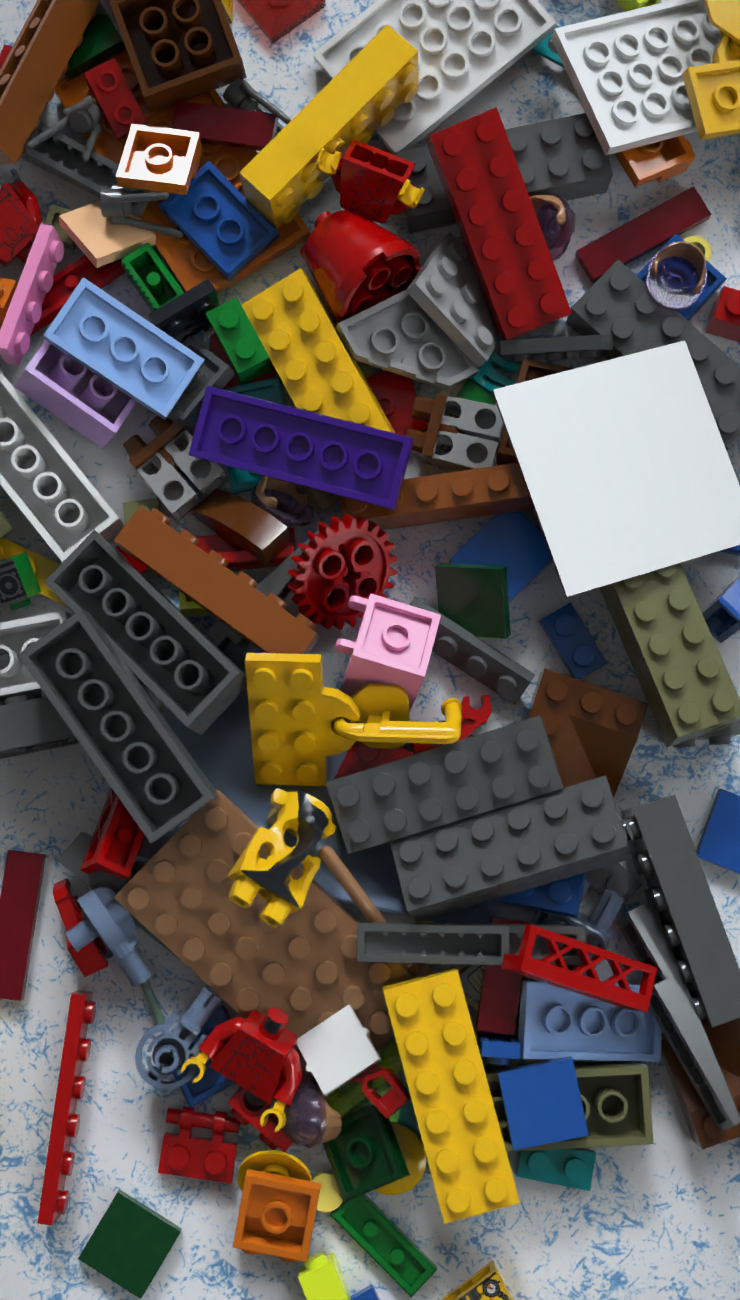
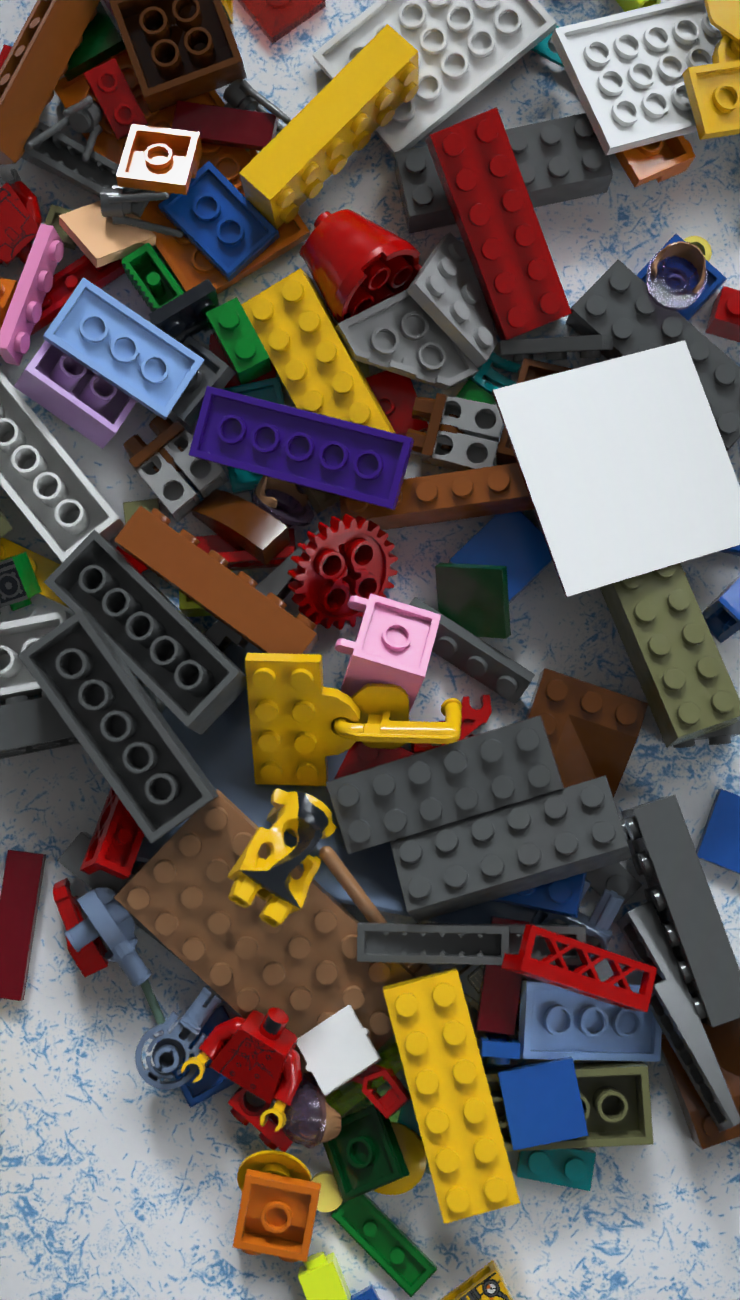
red plate [37,990,96,1225] -> none
dark green tile [78,1190,182,1299] -> none
red plate [158,1106,241,1184] -> none
red torso [315,139,425,224] -> none
clear purple piece [530,192,576,261] -> none
blue plate [539,602,607,680] -> none
dark red tile [575,186,711,283] -> none

